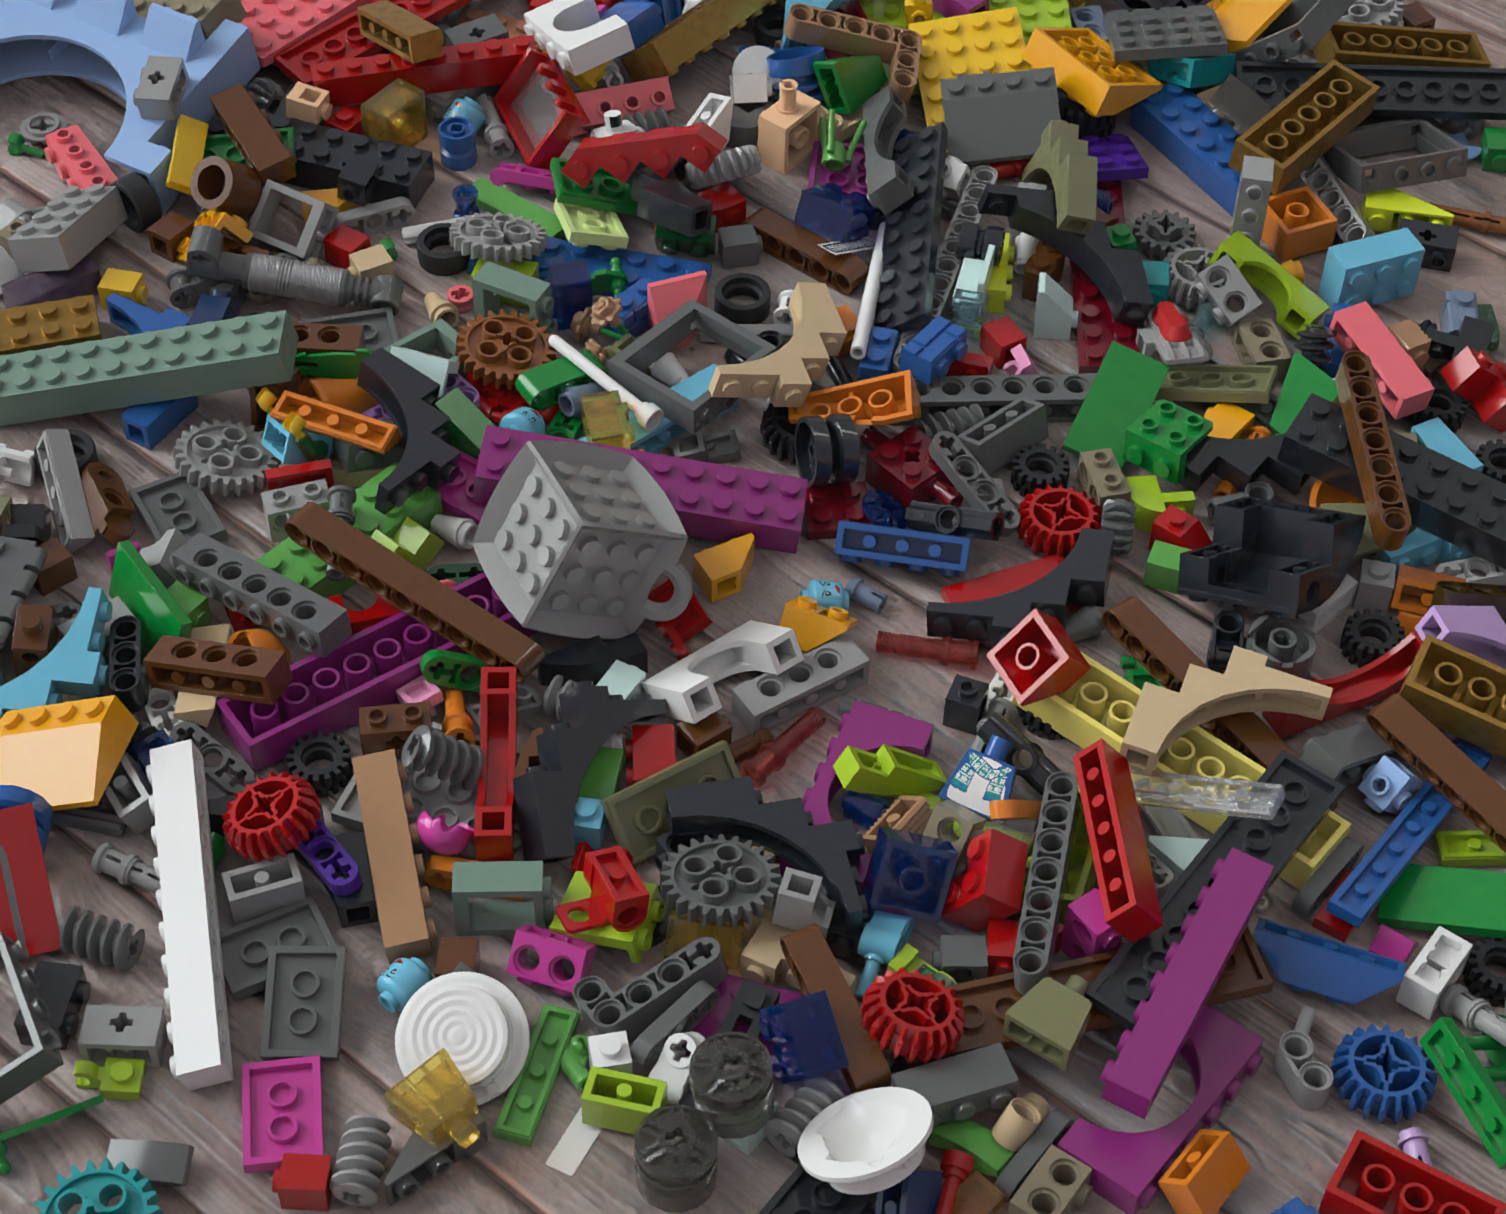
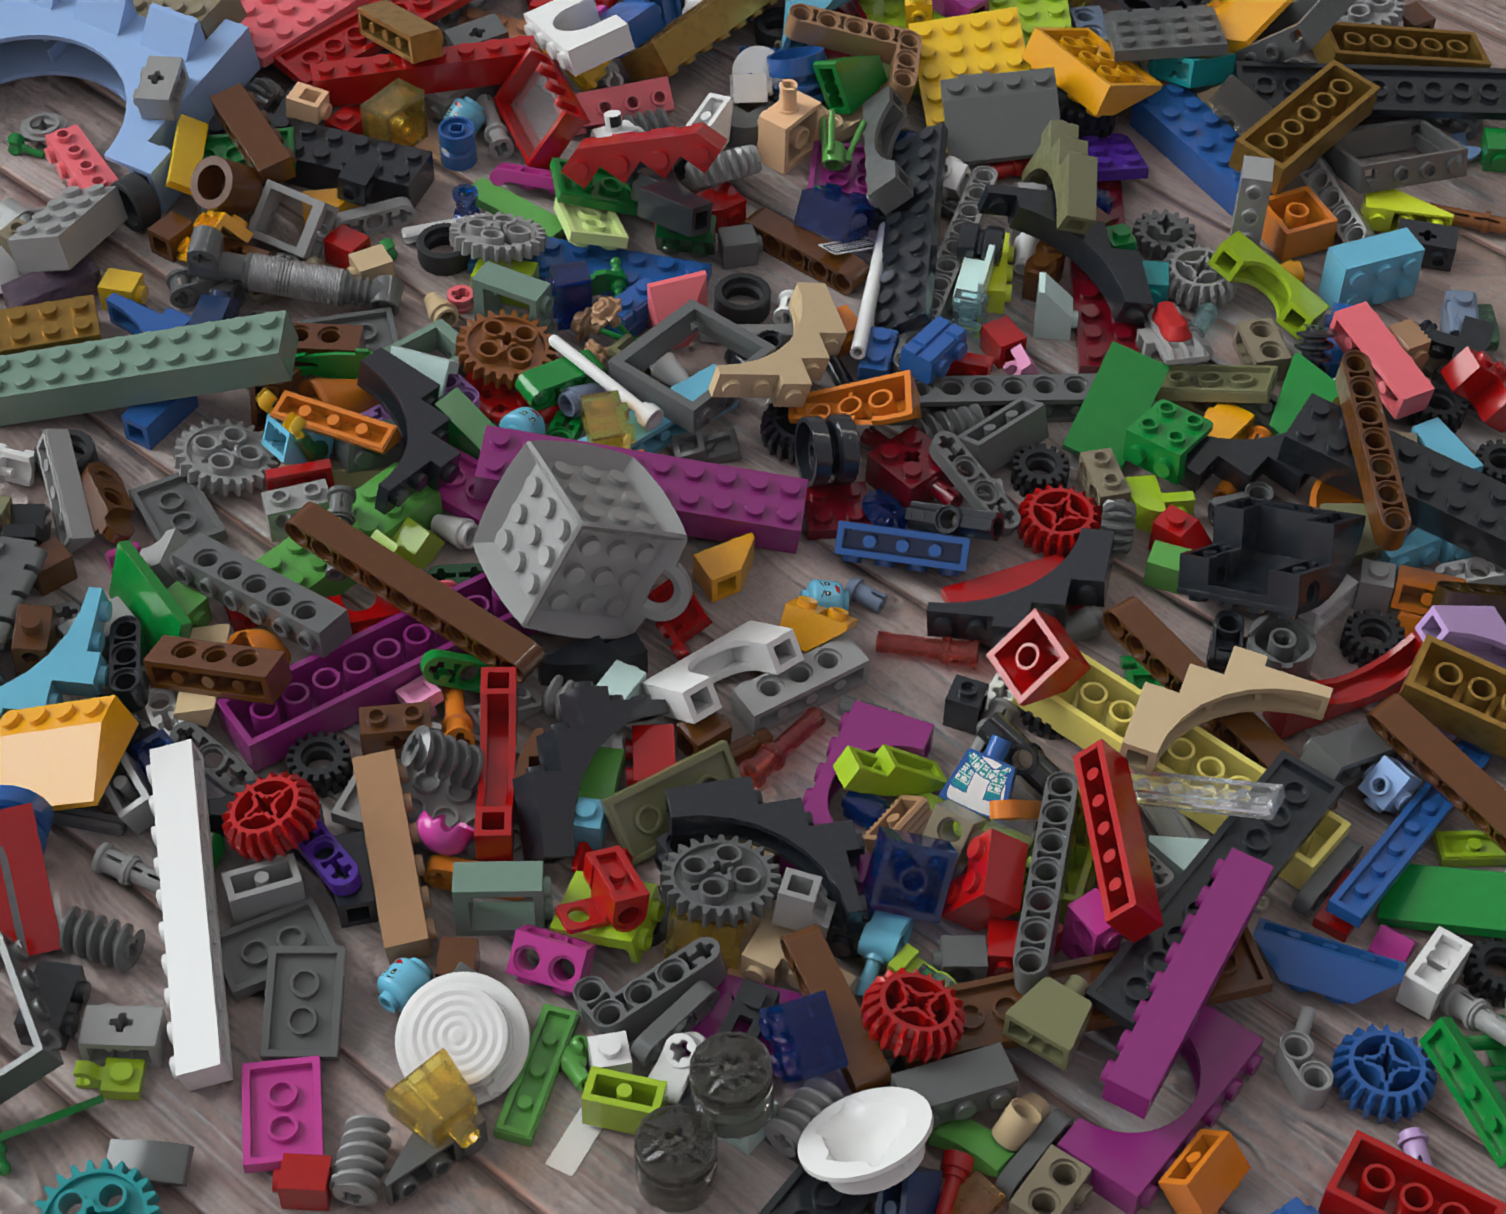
light grey brick [1194,254,1262,329] -> none

